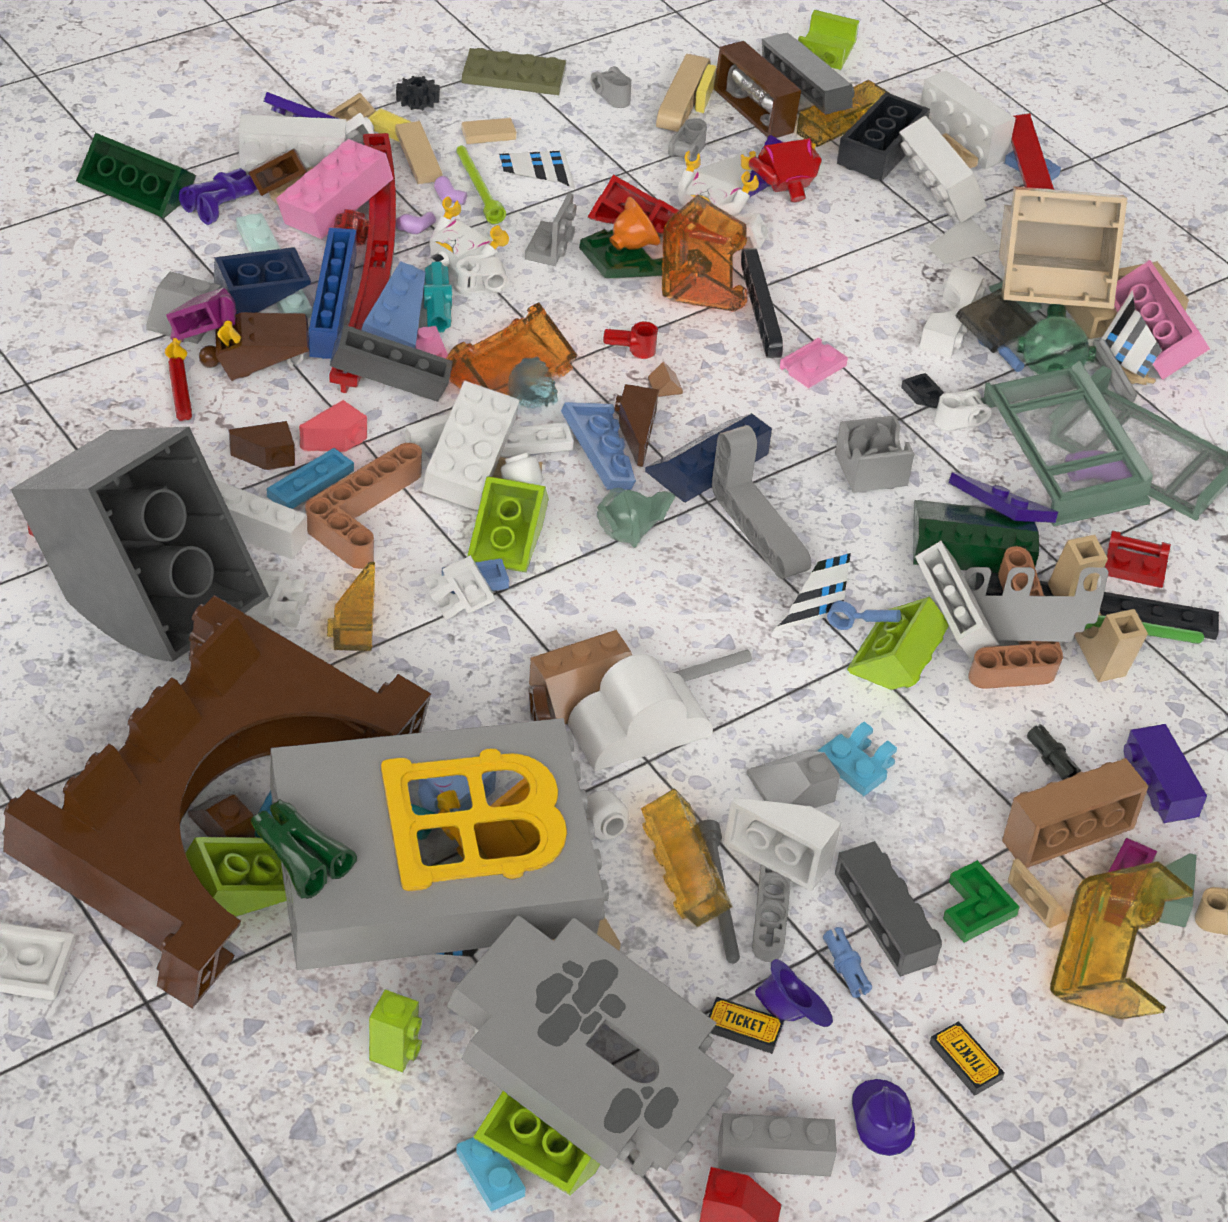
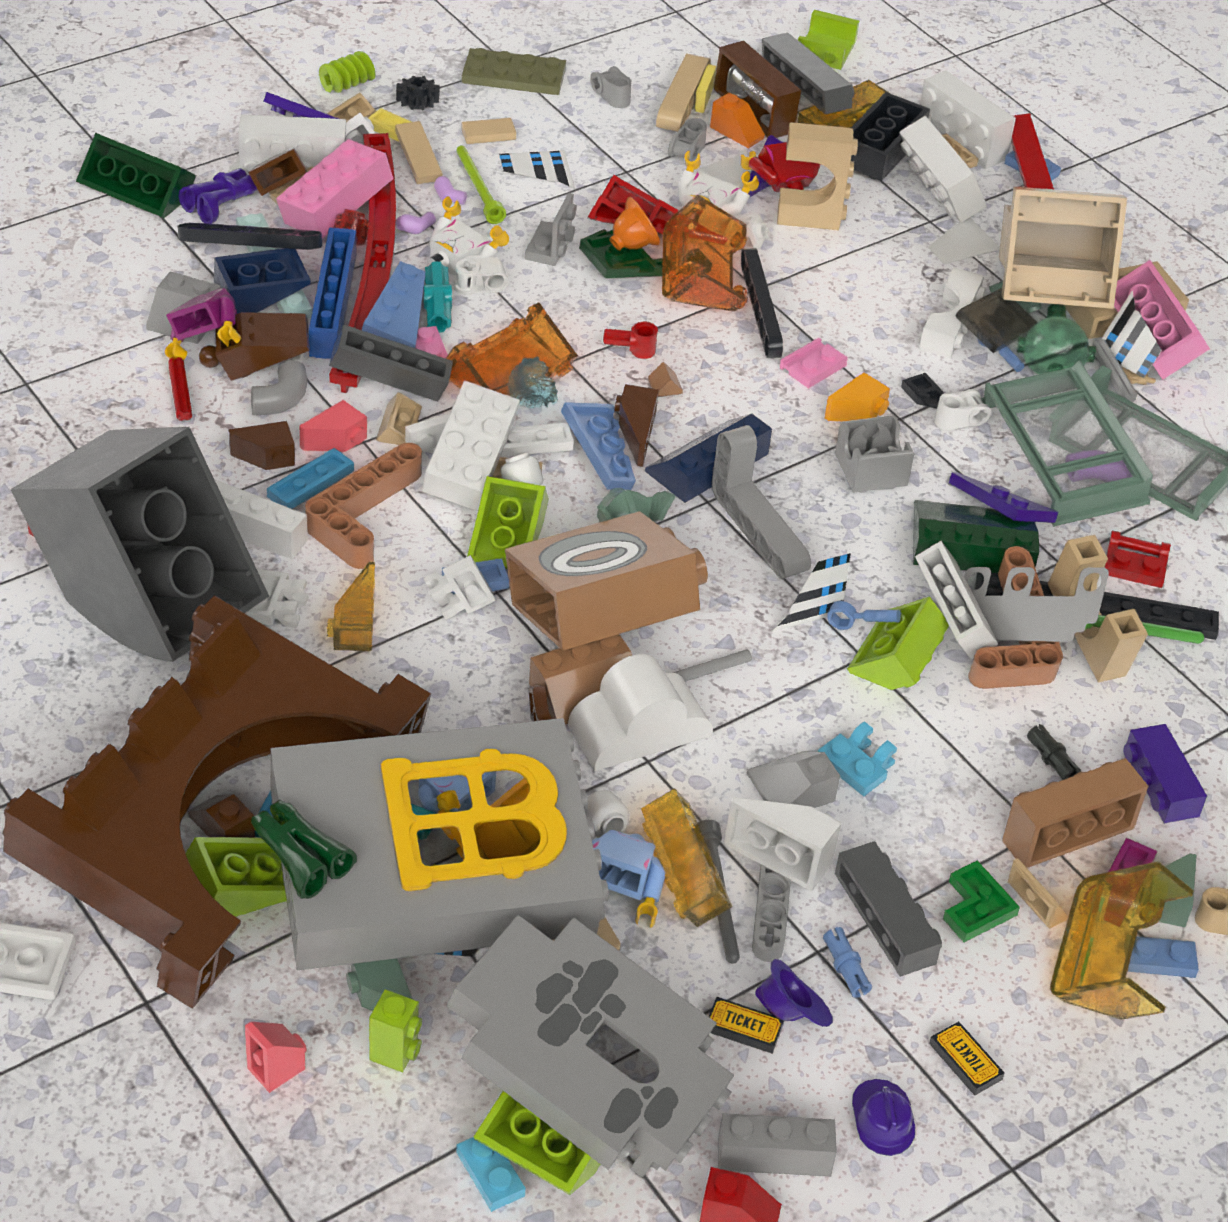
none -> black beam [177,223,322,250]
none -> coral slope [245,1022,307,1093]
none -> light grey cylinder [251,360,308,415]
none -> lime piece [319,51,376,93]
none -> sand green slope [346,958,413,1011]
none -> tan slope [376,392,422,445]
none -> medium nougat brick [505,511,708,651]
none -> light blue torso [592,830,665,928]
none -> orange slope [710,93,765,148]
none -> tan arch [777,122,858,230]
none -> light orange slope [824,372,890,422]
none -> medium blue plate [1124,935,1199,978]

